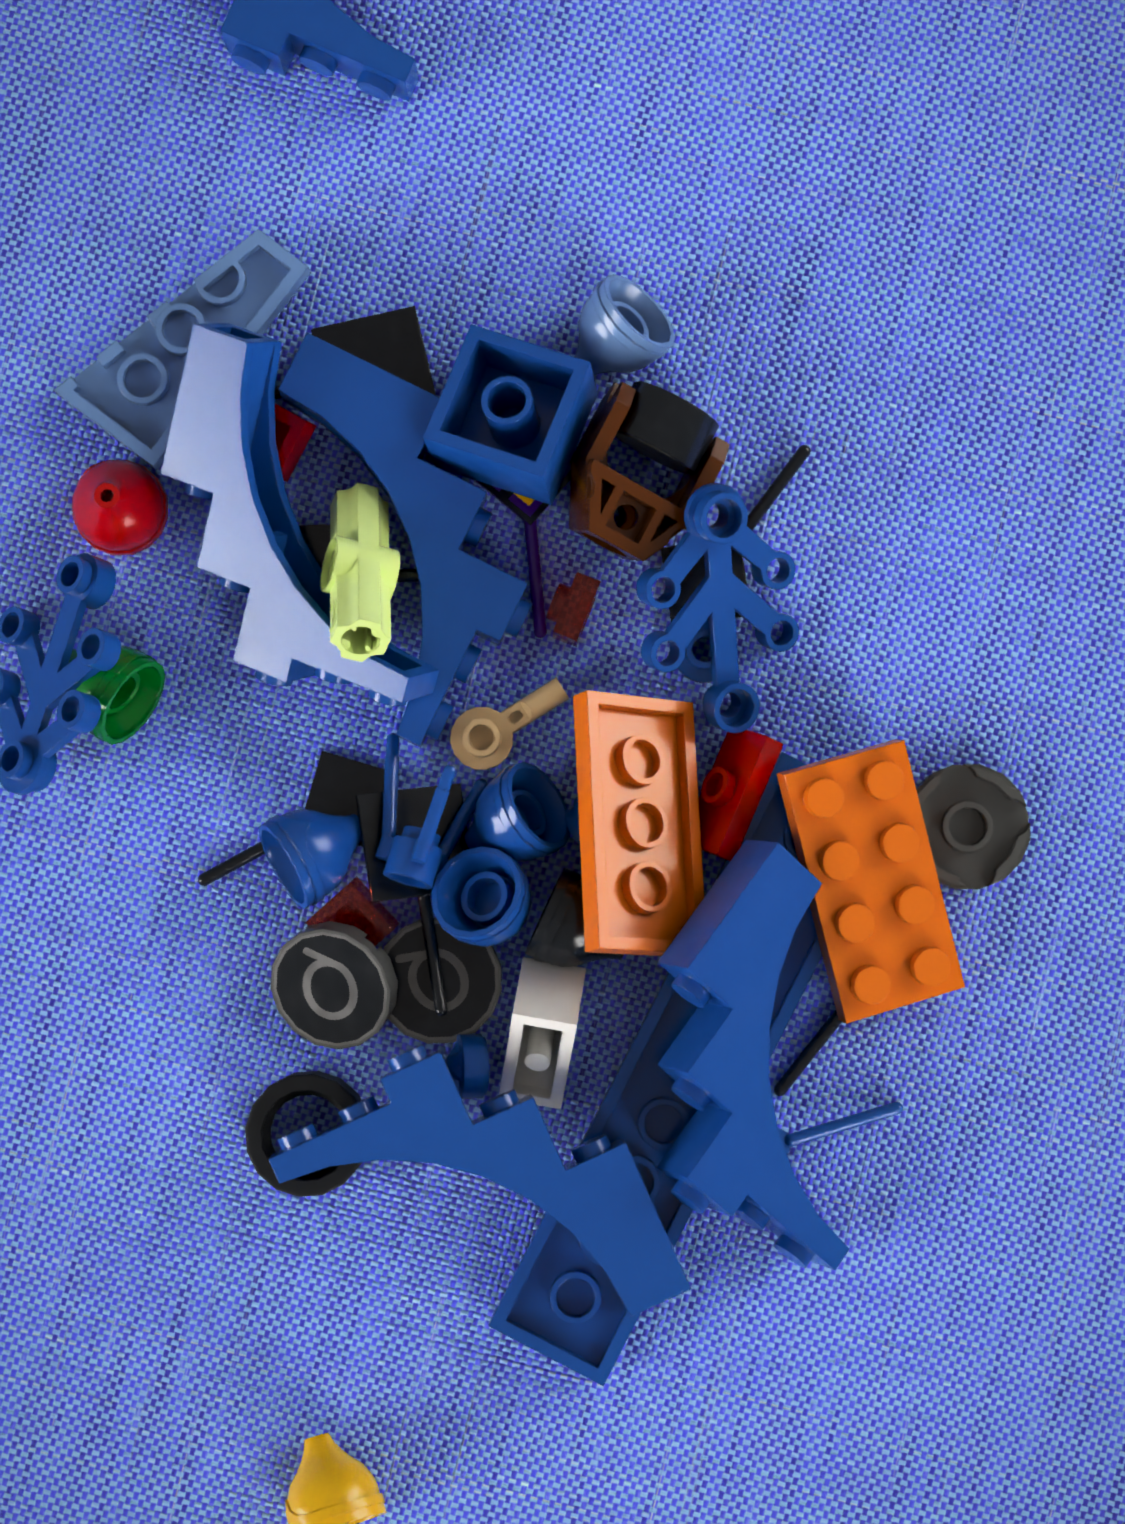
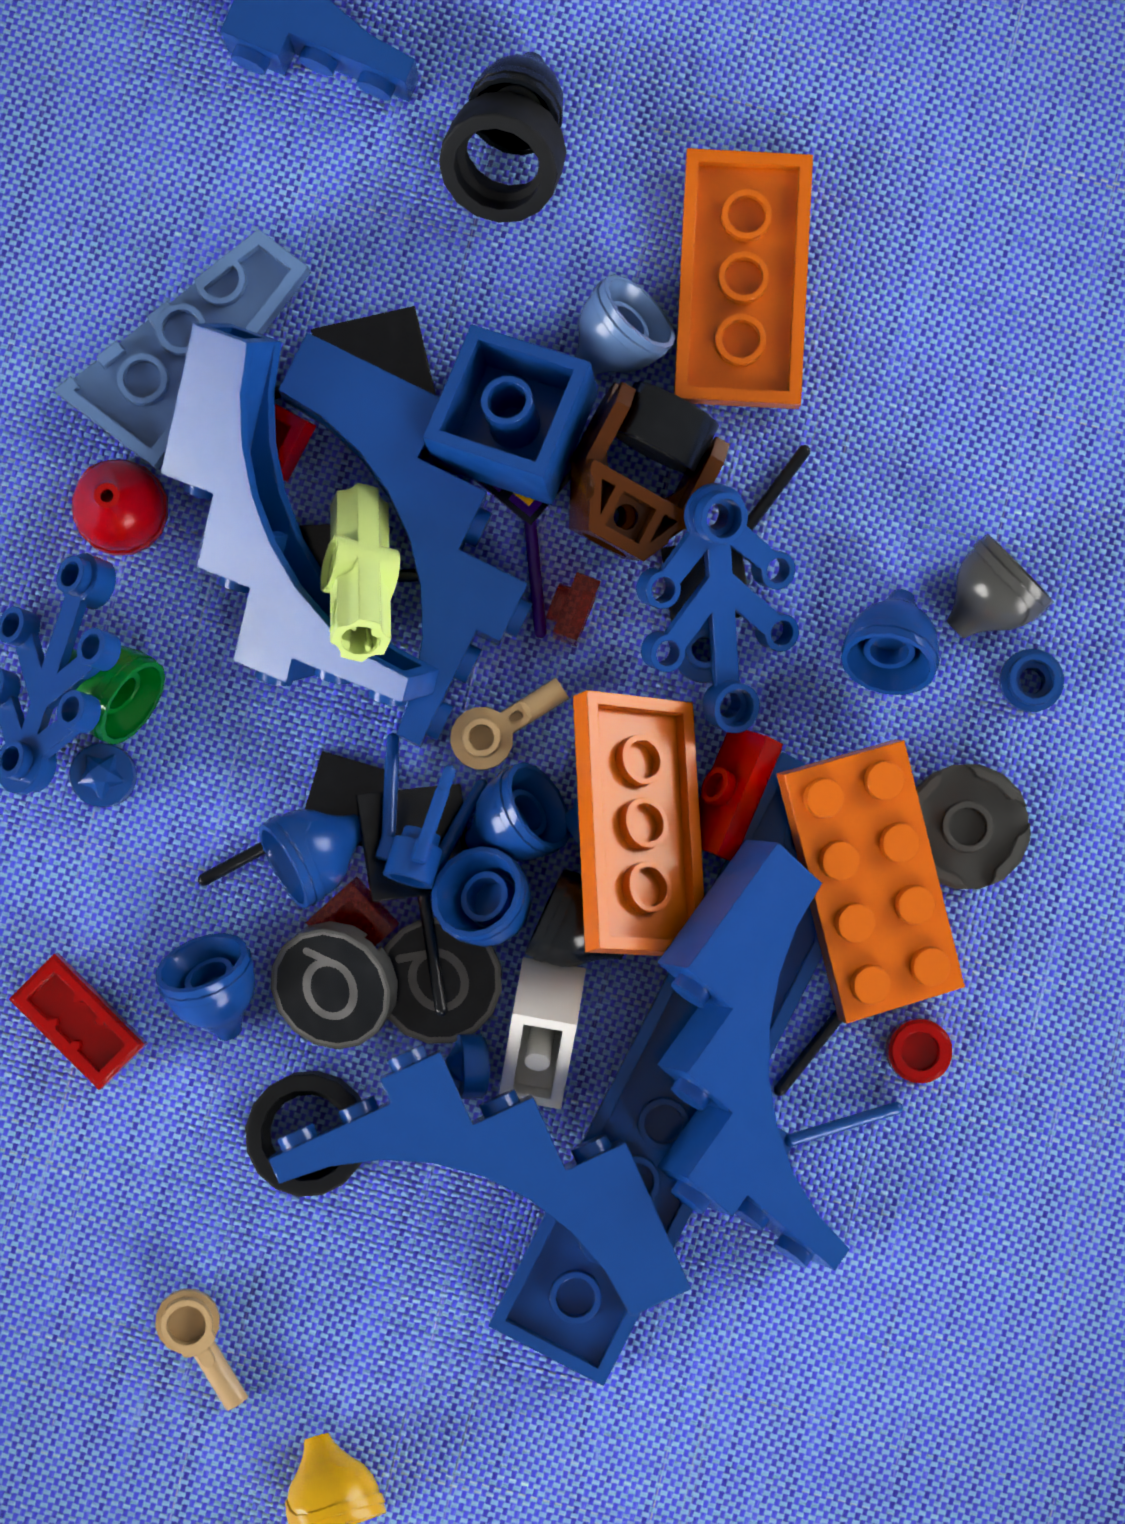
none -> red plate [9,953,148,1090]
none -> blue tile [70,743,137,807]
none -> blue helmet [155,933,256,1041]
none -> tan plate [155,1288,248,1411]
none -> black tyre [439,91,567,223]
none -> black helmet [468,52,563,155]
none -> orange plate [674,148,813,409]
none -> blue helmet [841,589,940,695]
none -> red tile [886,1018,952,1083]
none -> dark grey helmet [946,533,1054,639]
none -> blue plate [999,649,1064,713]

